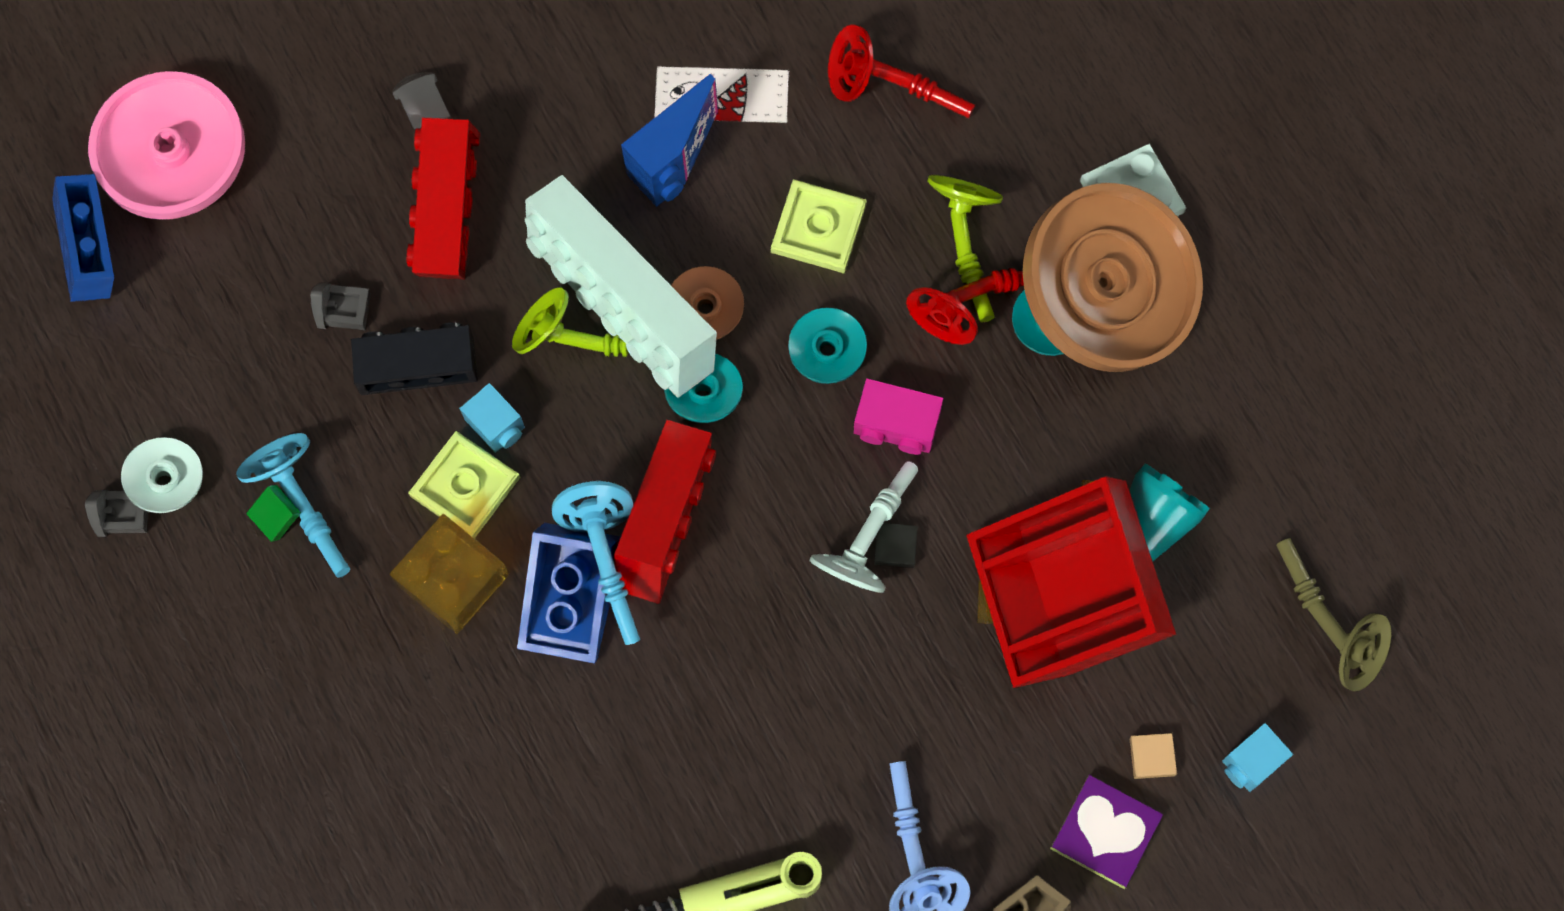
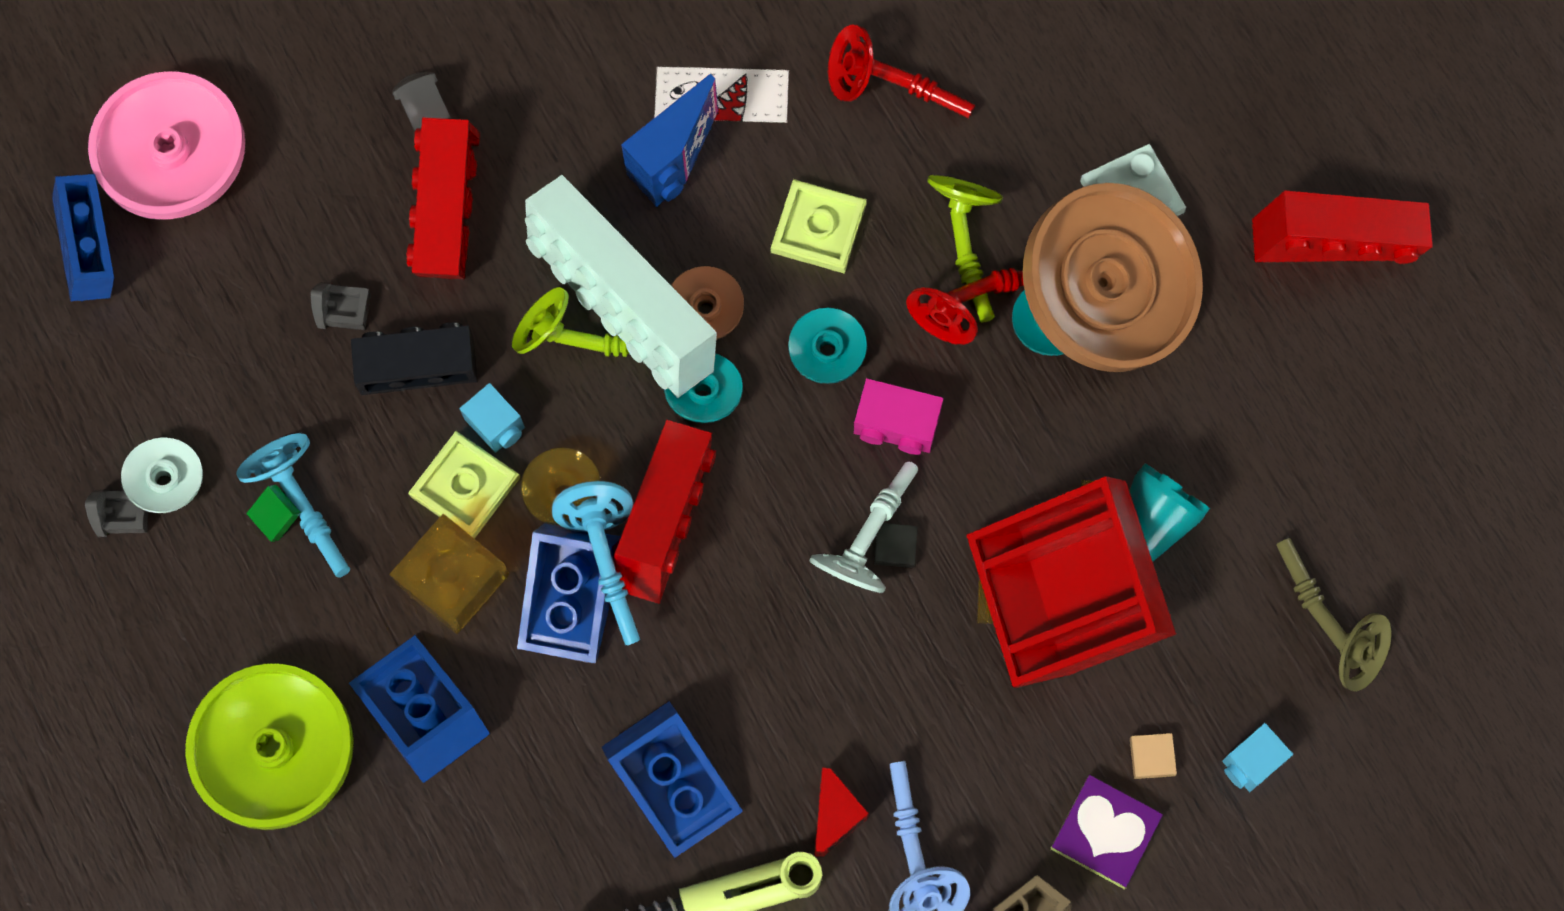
none -> lime dish [185,664,353,830]
none -> blue slope [349,635,490,783]
none -> clear yellow dish [521,448,601,526]
none -> blue slope [601,701,743,858]
none -> red slope [815,768,869,857]
none -> red wedge [1252,191,1433,264]

